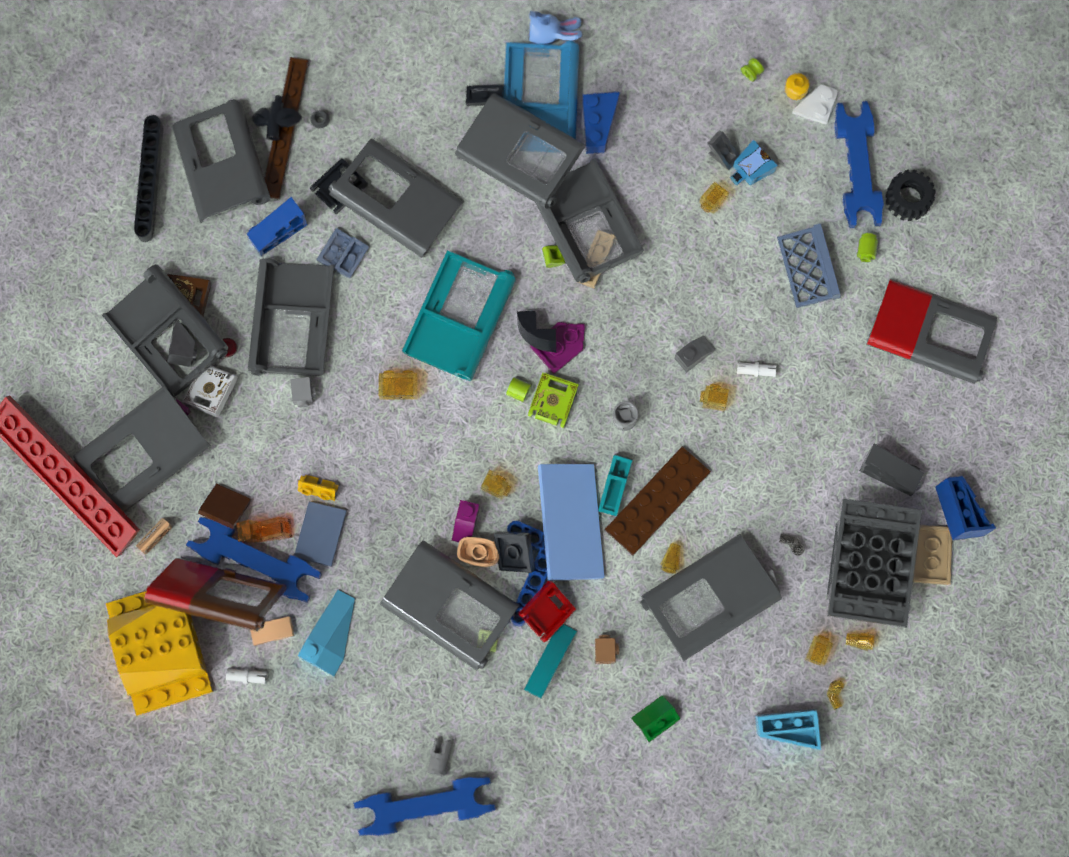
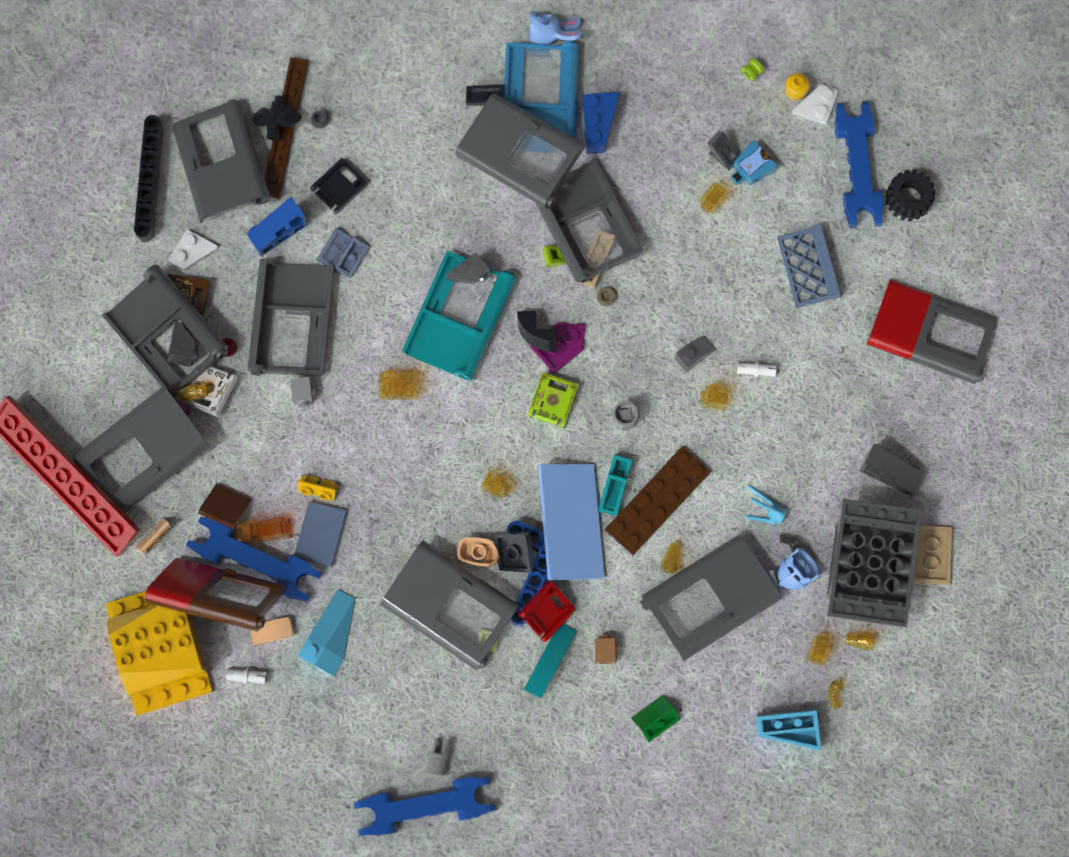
dark grey piece [328,138,464,258] -> none
magenta slope [451,500,480,542] -> none
lime brick [506,377,532,403] -> none
lime brick [857,233,878,262] -> none
blue wedge [935,476,996,540] -> none
none -> white wing [168,230,219,271]
none -> clear yellow cone [178,381,208,400]
none -> flat silver slope [445,252,490,284]
none -> dark tan tile [597,287,616,307]
none -> medium azure plant [746,485,787,525]
none -> light blue helmet [777,548,821,590]

